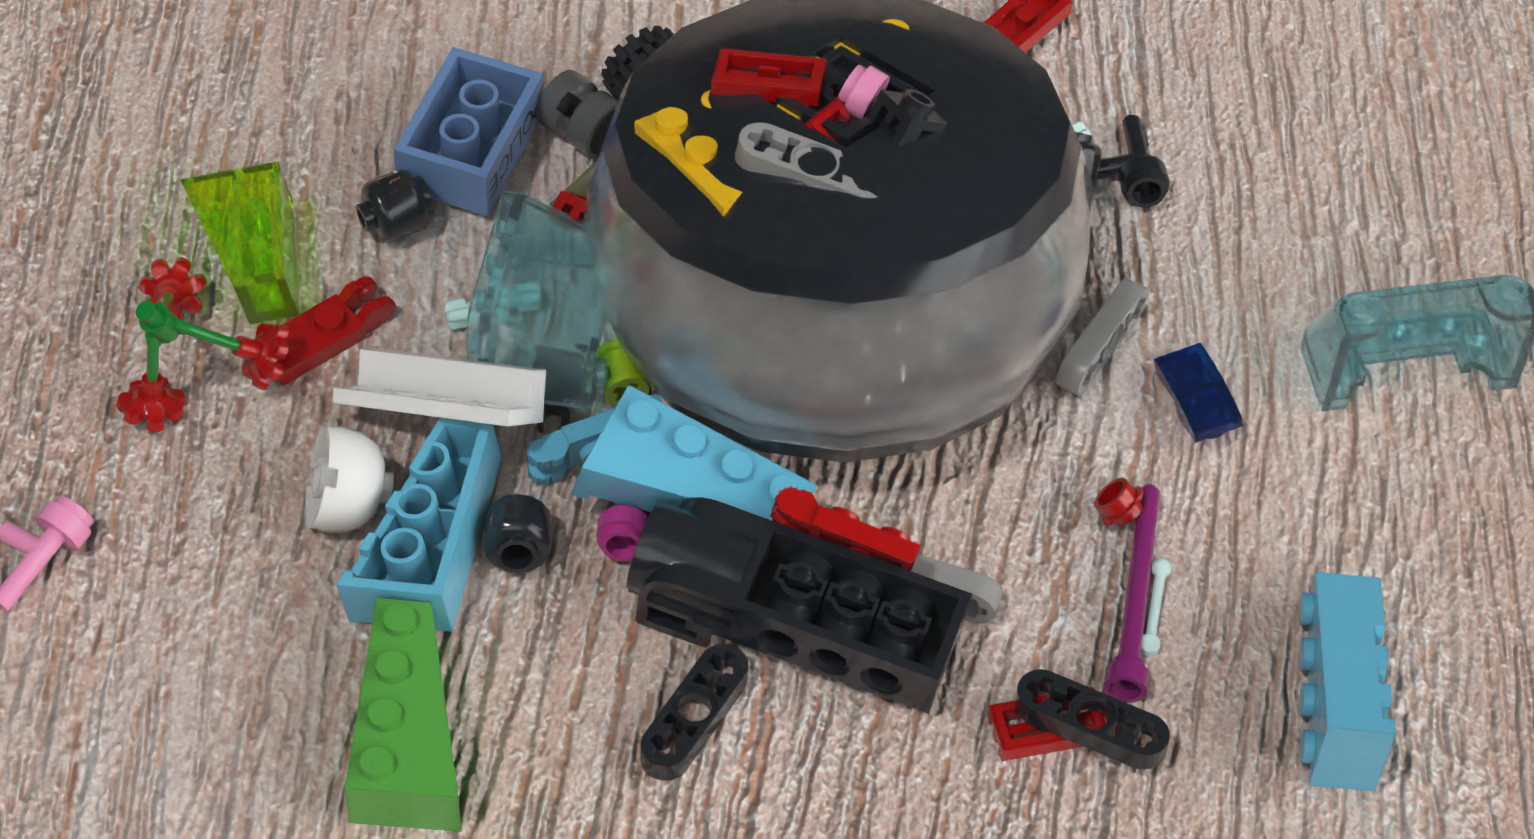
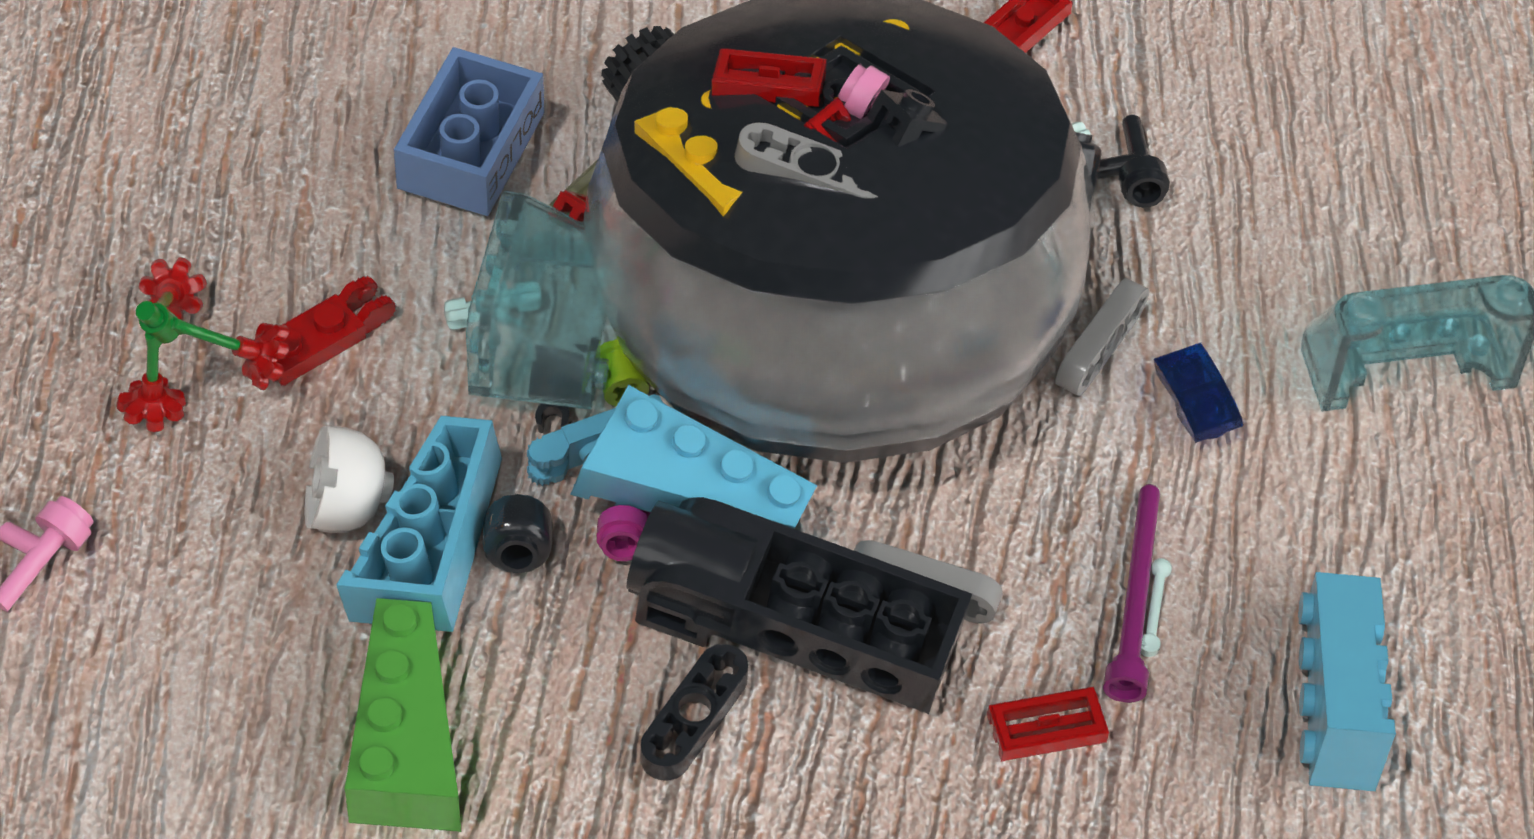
clear neon green wedge [180,161,300,324] -> none
white fence [332,348,546,427] -> none
black head [355,169,434,242] -> none
dark grey wheel [536,69,618,159] -> none
red hinge [770,486,921,571] -> none
black beam [1015,669,1170,769] -> none
red plate [1094,478,1143,526] -> none

